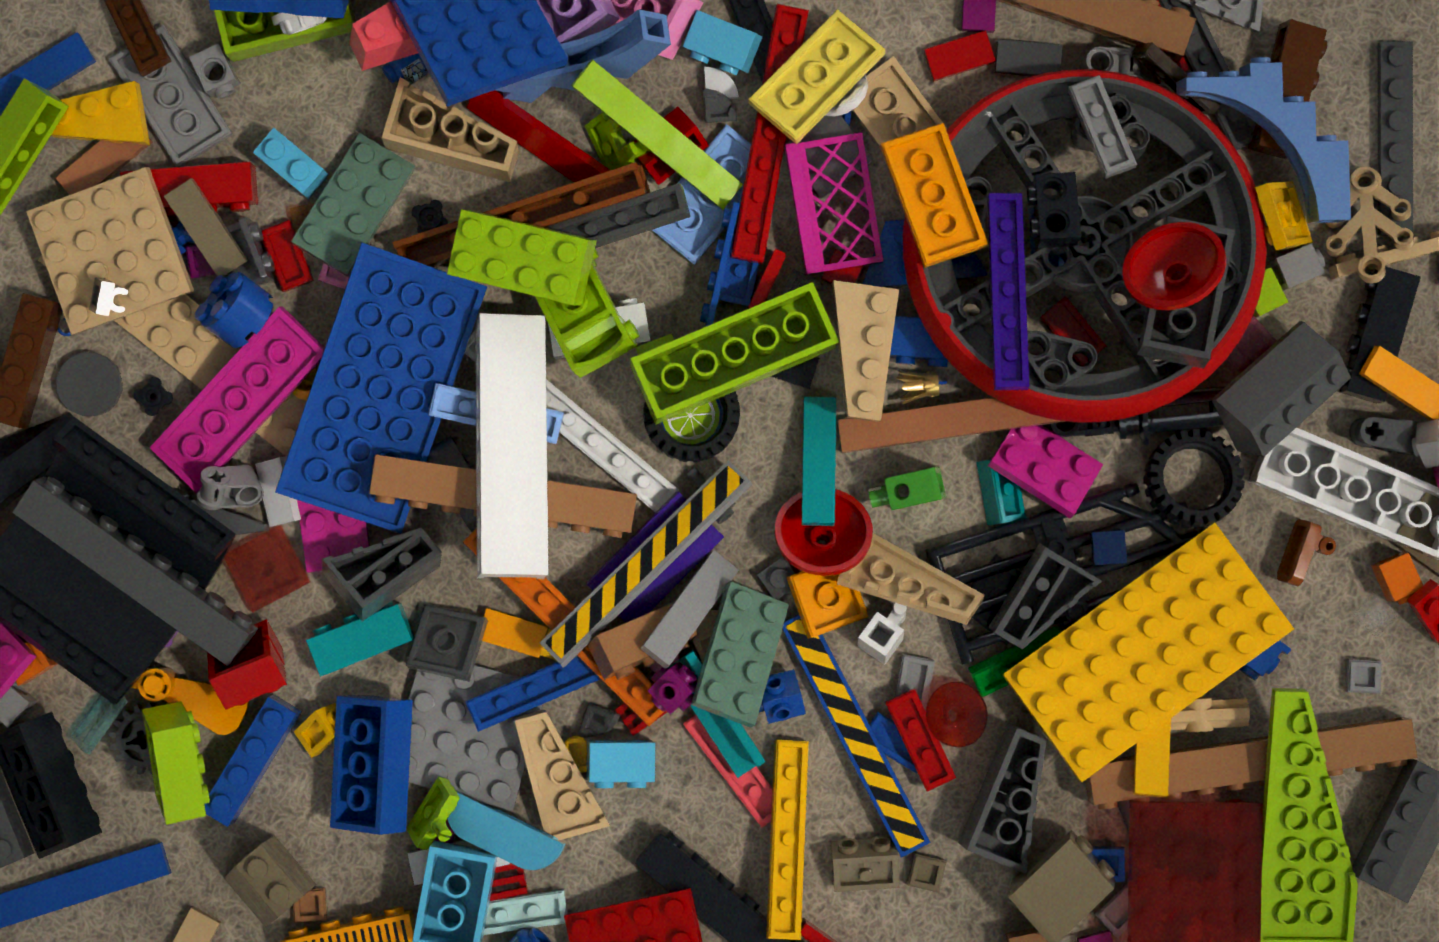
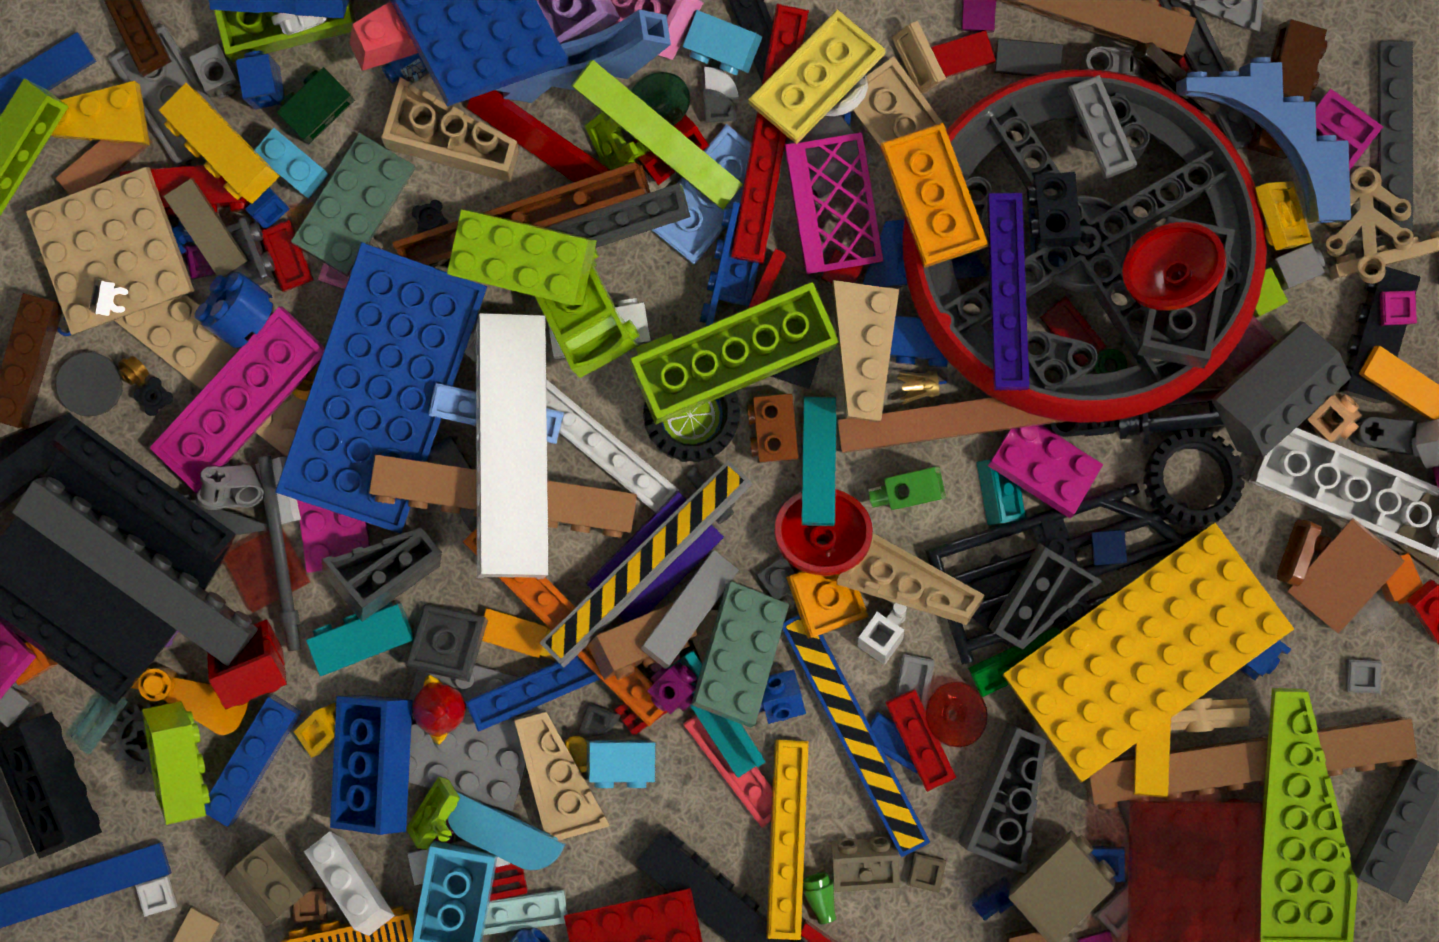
none -> pearl gold plate [118,356,149,386]
none -> white tile [135,875,177,917]
none -> yellow brick [159,83,280,204]
none -> blue brick [236,51,285,110]
none -> blue tile [245,187,290,229]
none -> dark grey bar [258,456,301,651]
none -> dark green brick [277,67,355,145]
none -> white brick [304,831,395,936]
none -> red hat [412,675,467,745]
none -> clear green dish [631,72,690,126]
none -> dark orange brick [747,394,798,463]
none -> bright green cone [803,873,837,924]
none -> tan tile [891,21,946,94]
none -> clear blue piece [972,876,1014,921]
none -> green plate [1094,349,1127,374]
none -> nougat tile [1287,518,1404,634]
none -> light nougat brick [1307,393,1363,443]
none -> dark pink wing [1316,88,1383,171]
none -> dark pink tile [1379,291,1417,326]

